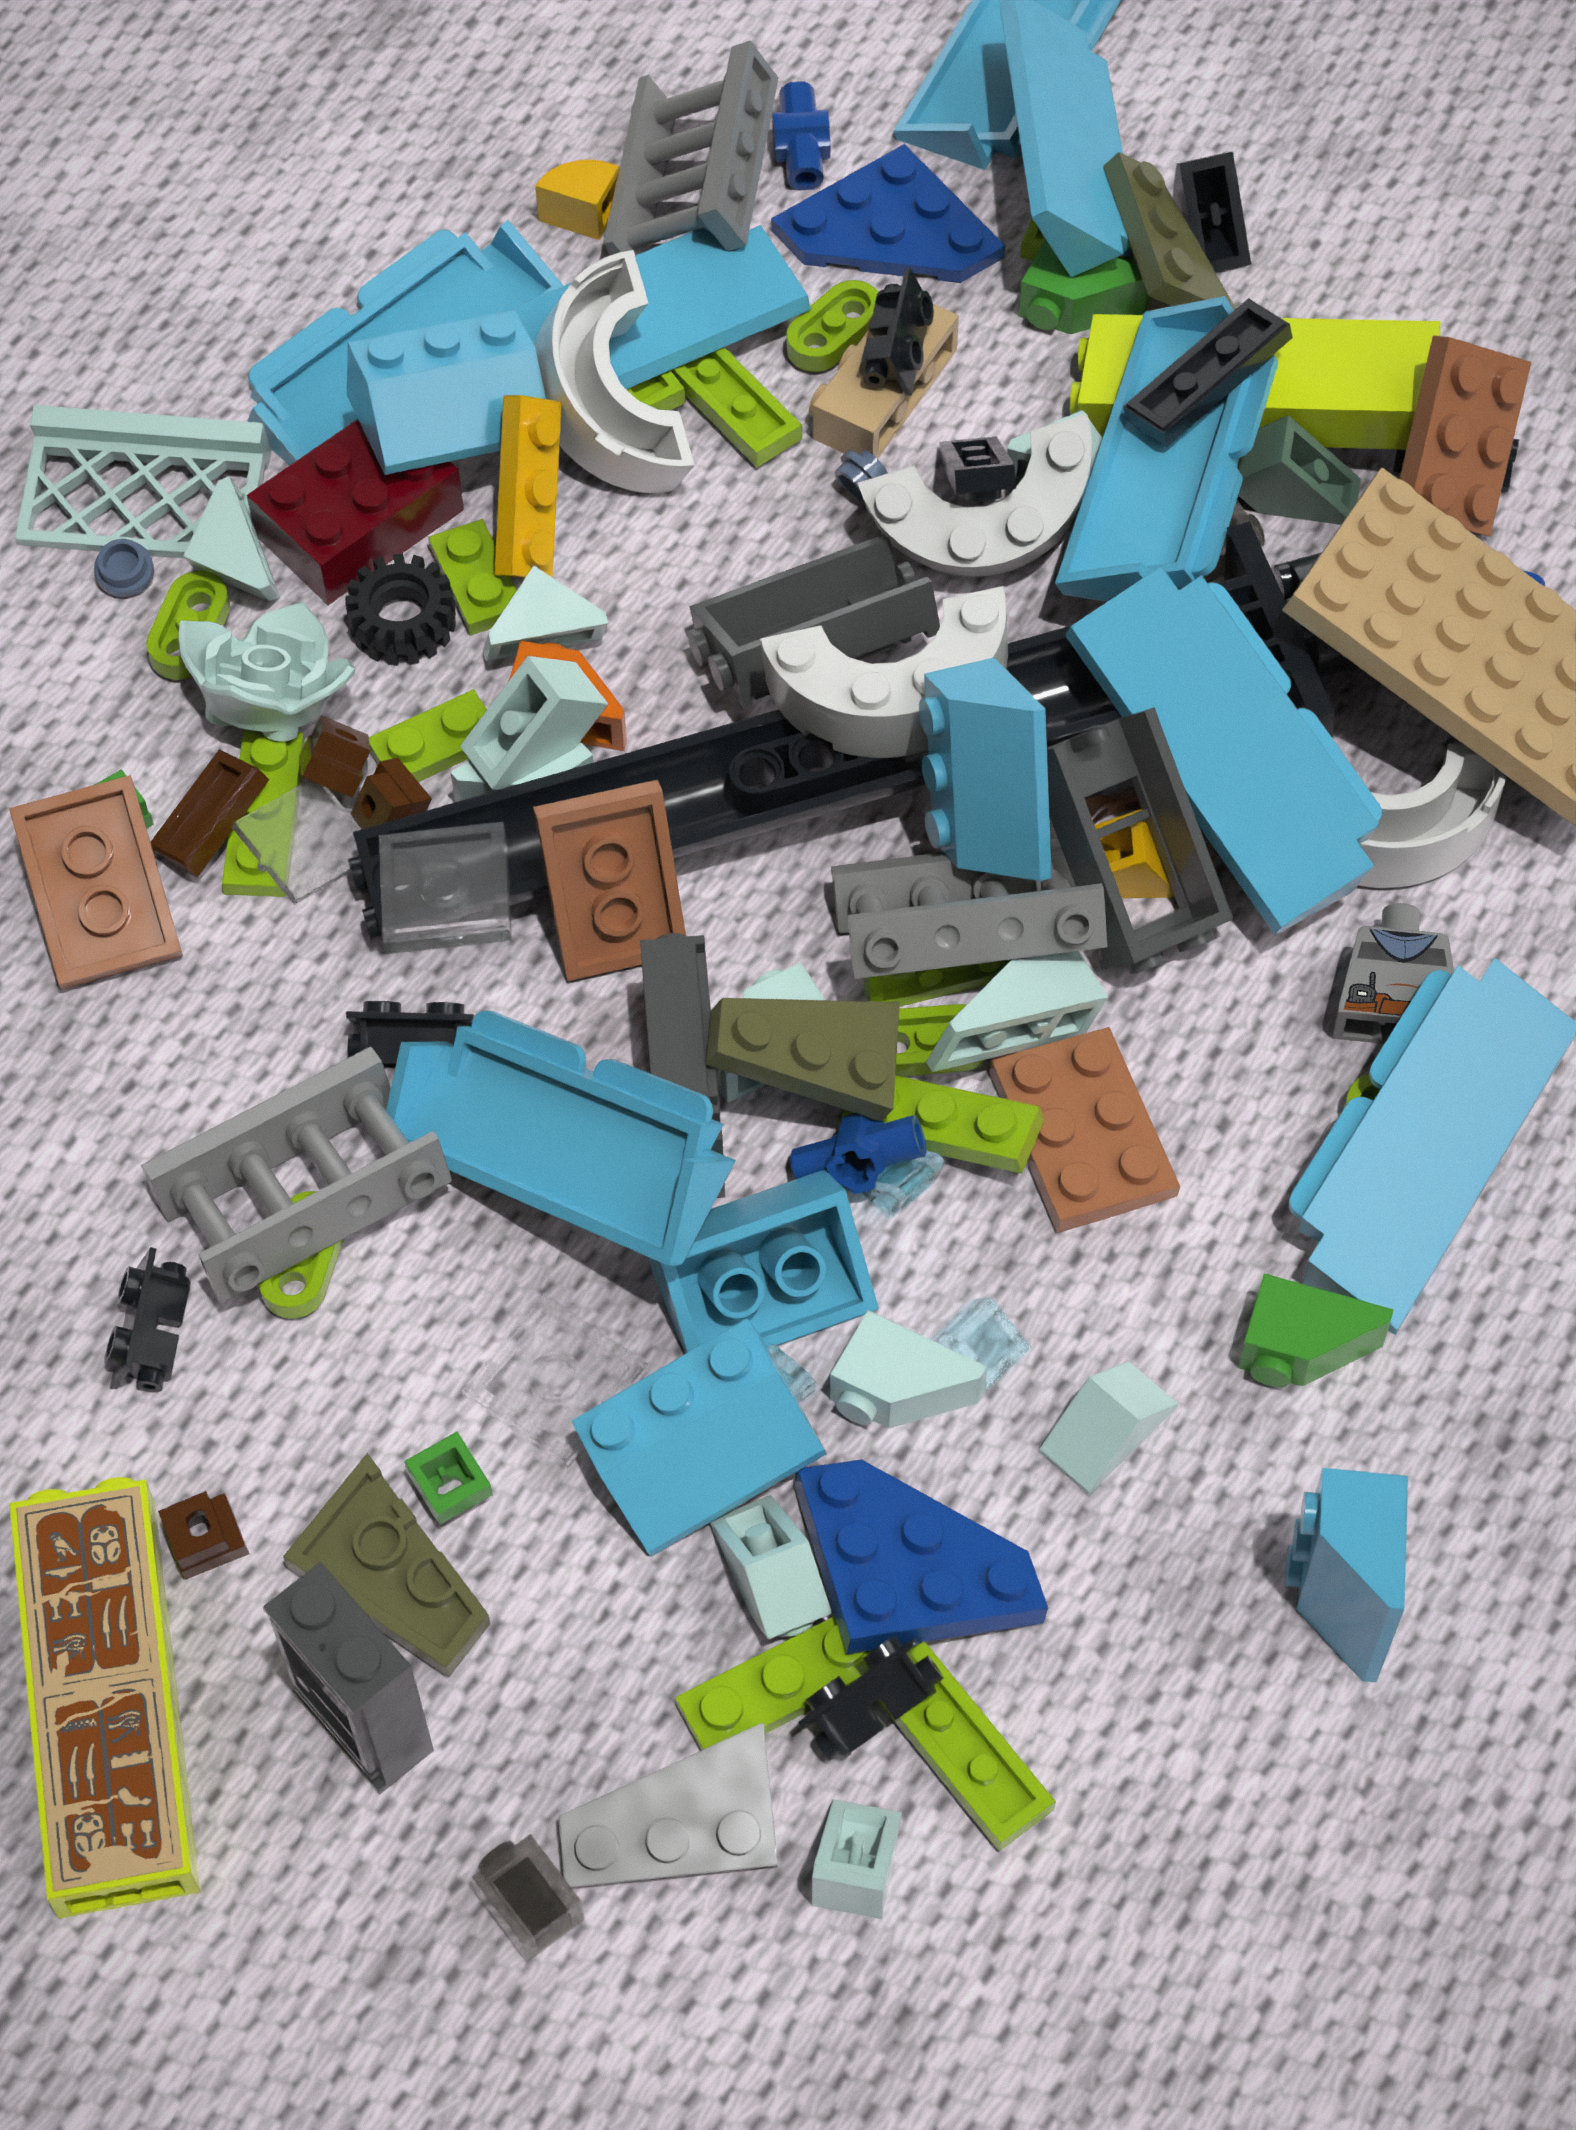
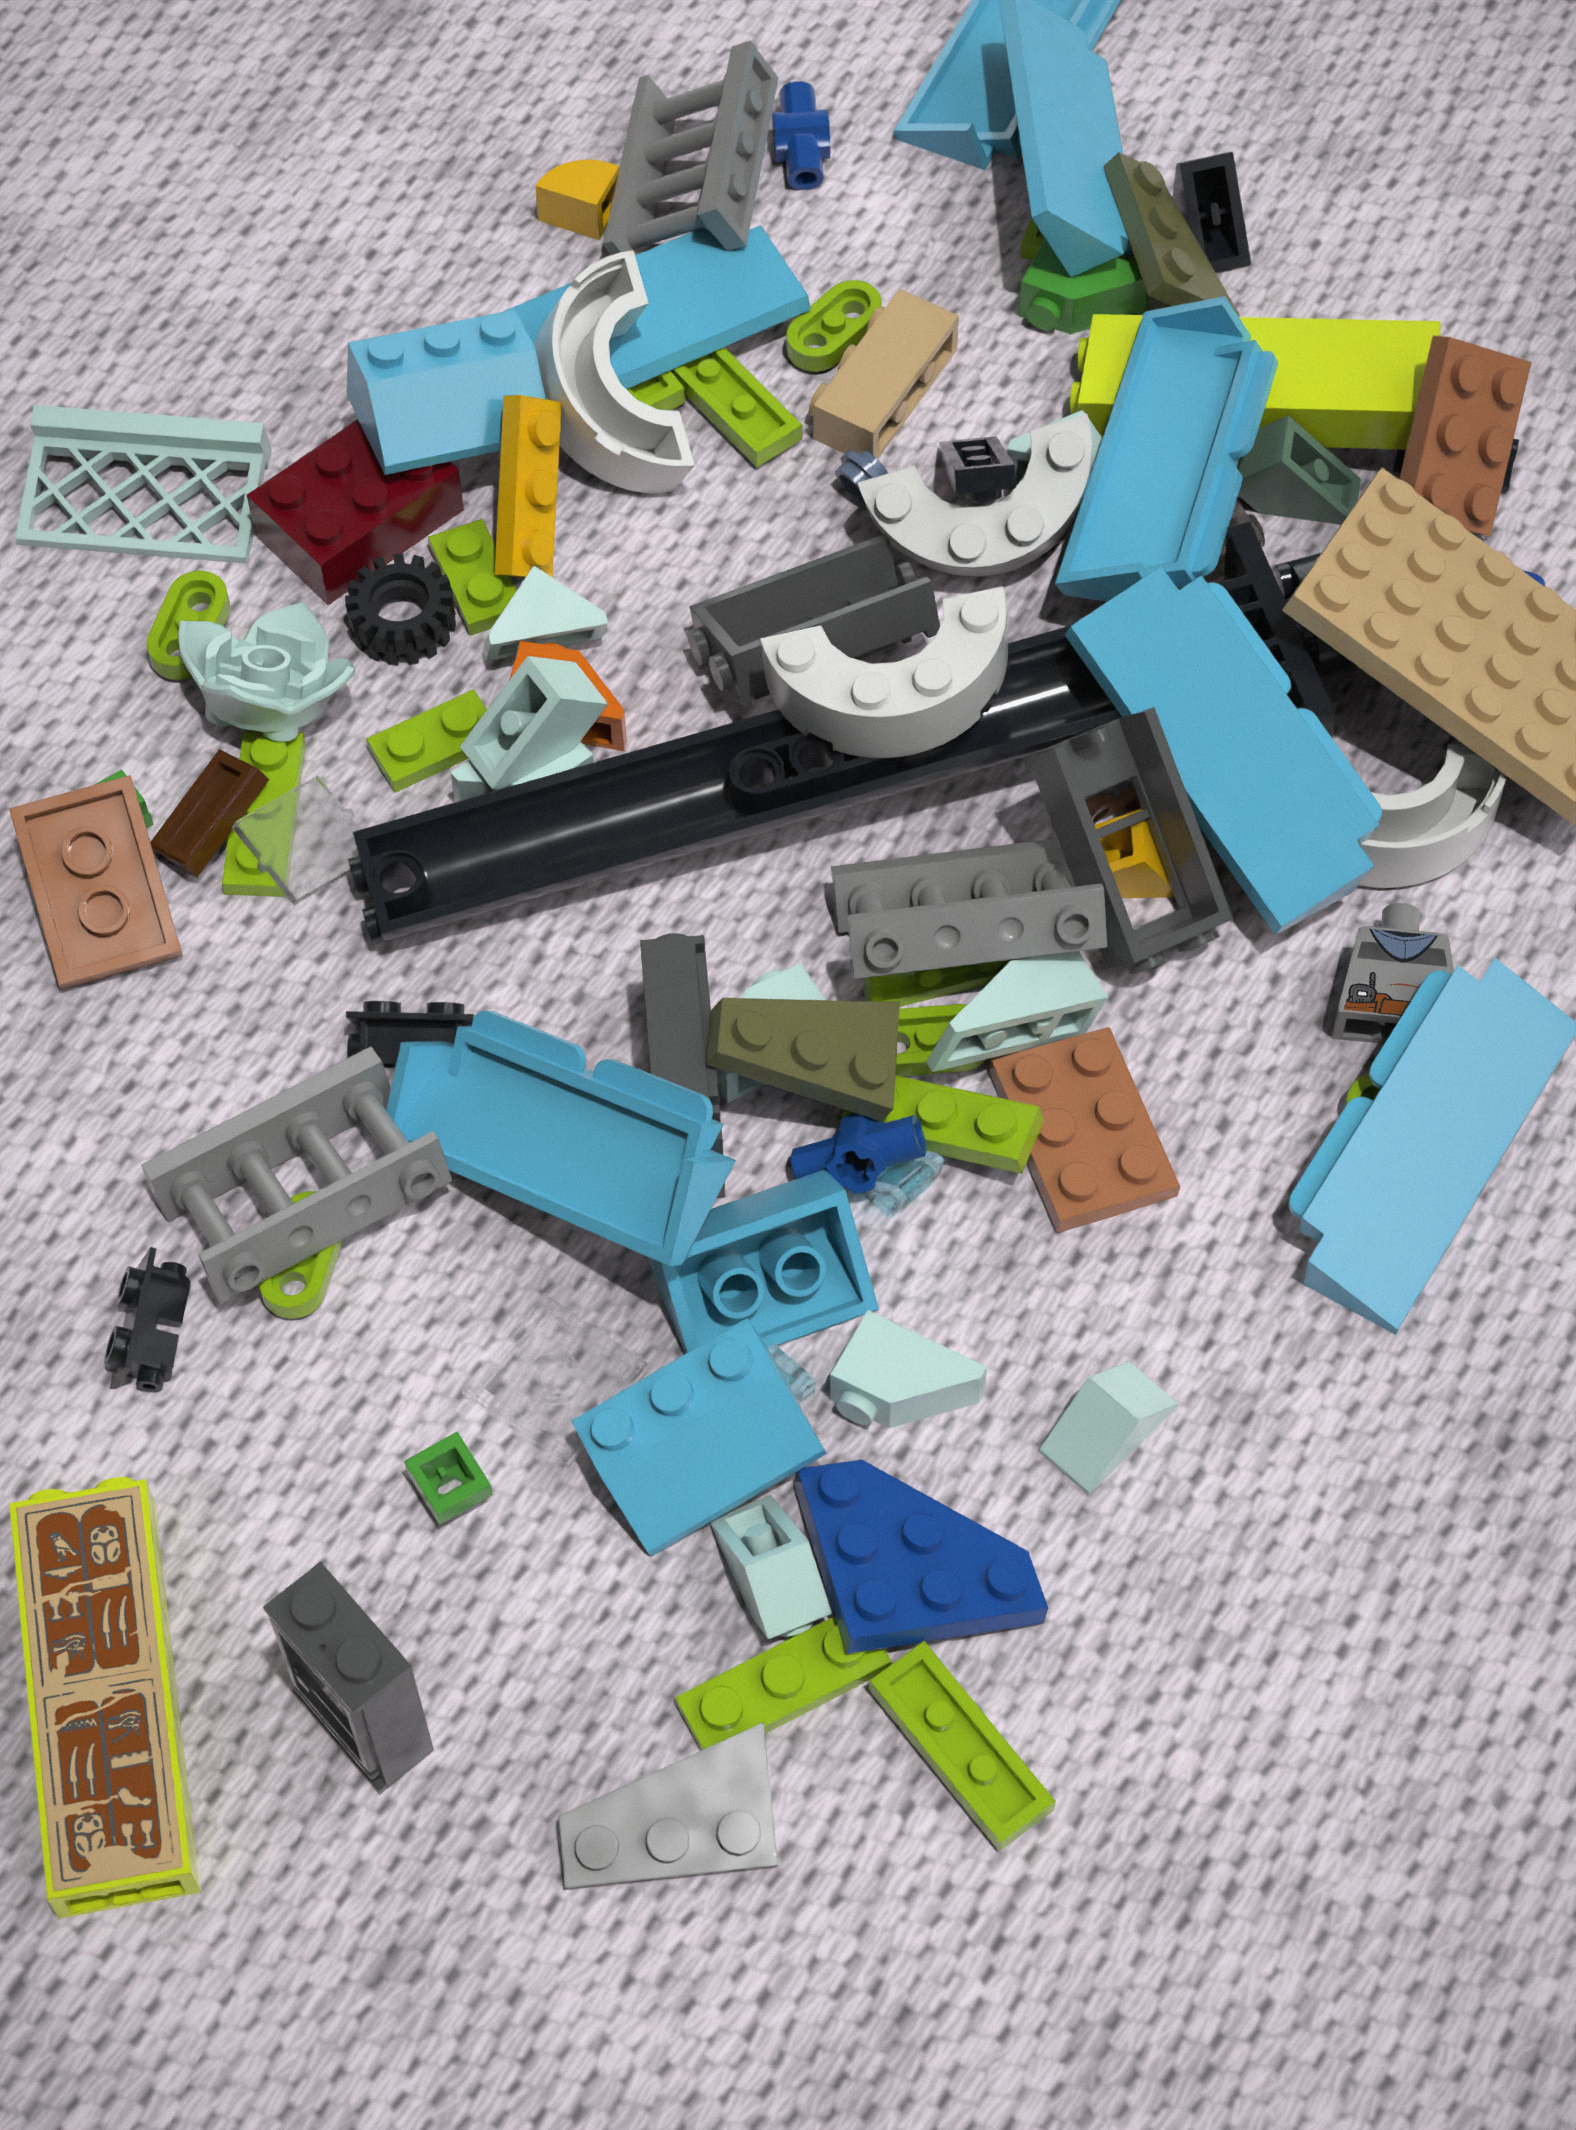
sand blue plate [94,539,154,597] -> none
reddish brown piece [158,1491,250,1580] -> none
light aqua slope [183,476,280,601] -> none
medium azure slope [247,220,564,465] -> none
olive wing [283,1453,490,1678] -> none
reddish brown piece [299,715,371,798] -> none
reddish brown piece [351,758,432,829] -> none
clear tile [379,822,512,954] -> none
clear smoke brick [472,1834,585,1963] -> none
nougat plate [533,780,686,981] -> none
blue plate [771,144,1006,283] -> none
black hinge [798,1635,944,1761] -> none
light aqua slope [812,1799,902,1919] -> none
black hinge [859,268,934,396] -> none
medium azure slope [918,658,1052,881] -> none
clear light blue slope [931,1297,1031,1391] -> none
black tile [1123,298,1293,447] -> none
bright green slope [1238,1273,1394,1387] -> none
medium azure slope [1285,1468,1408,1683] -> none

